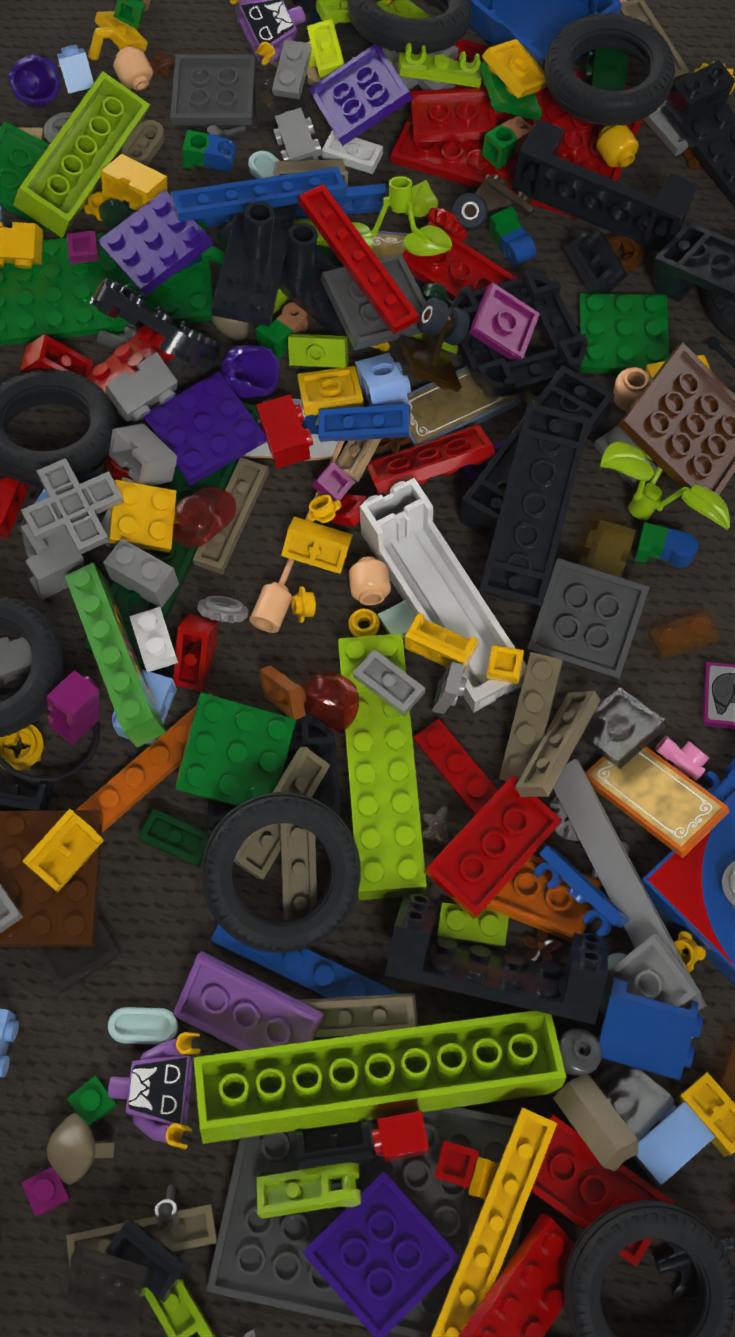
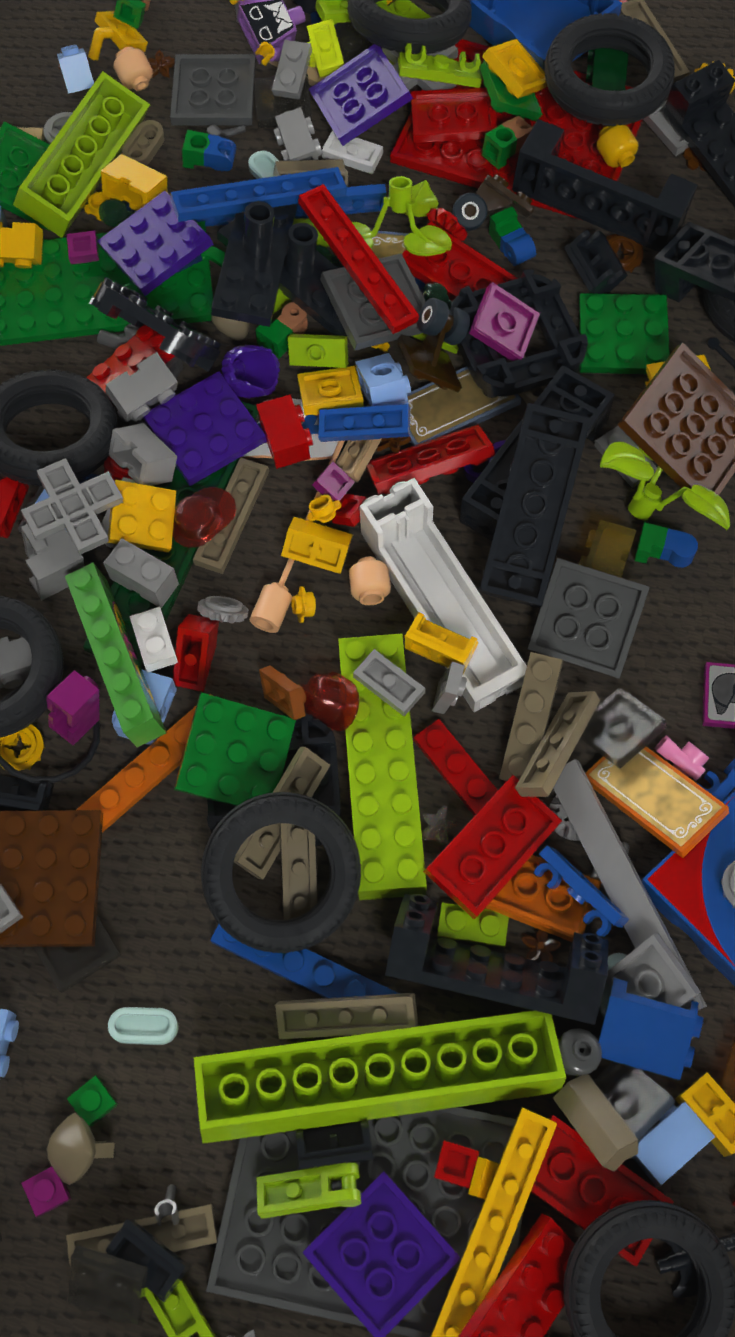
dark purple hair [8,54,60,108] -> none
red slope [20,334,94,377] -> none
yellow hinge [22,809,104,892] -> none
torso [108,1032,201,1149] -> none
dark green plate [138,808,211,868] -> none
medium lavender tile [173,951,325,1051] -> none
yellow plate [348,609,380,637] -> none
red brick [372,1110,429,1162] -> none
light aqua tile [378,600,416,638] -> none
yellow tile [486,645,524,684] -> none
light nougat head [613,367,652,412] -> none
clear orange plate [648,610,721,661] -> none
yellow plate [674,931,706,972] -> none

